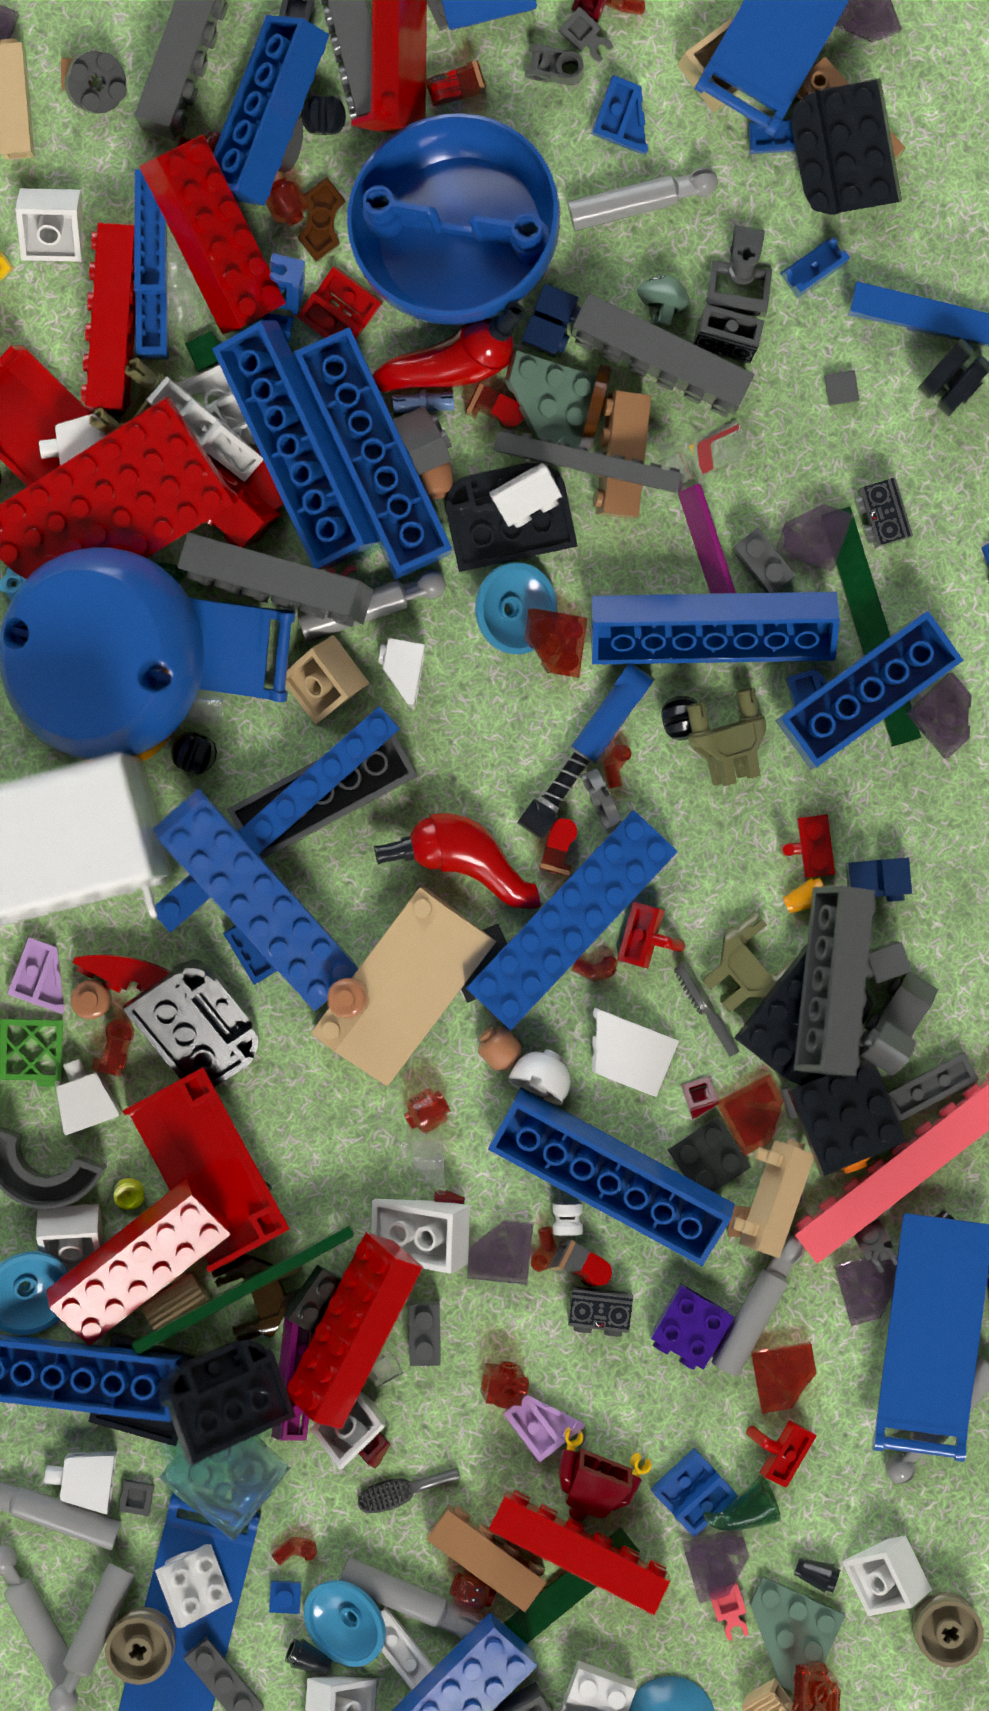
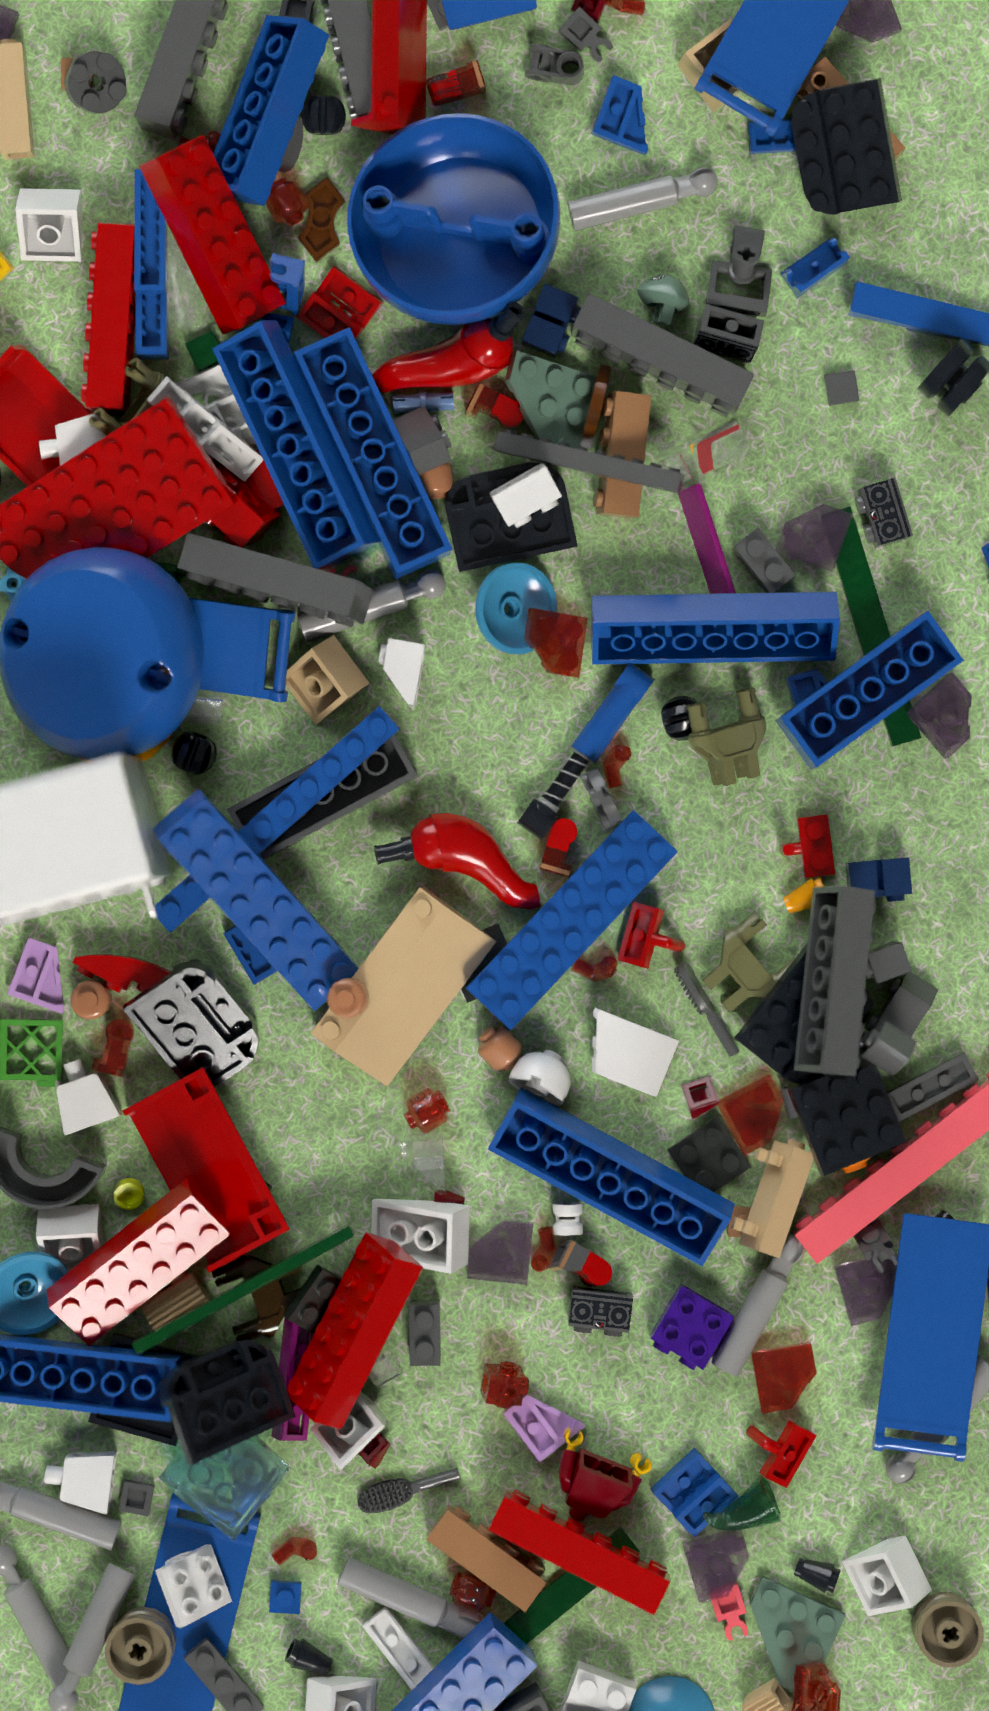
dark azure dish [304,1580,386,1667] -> none

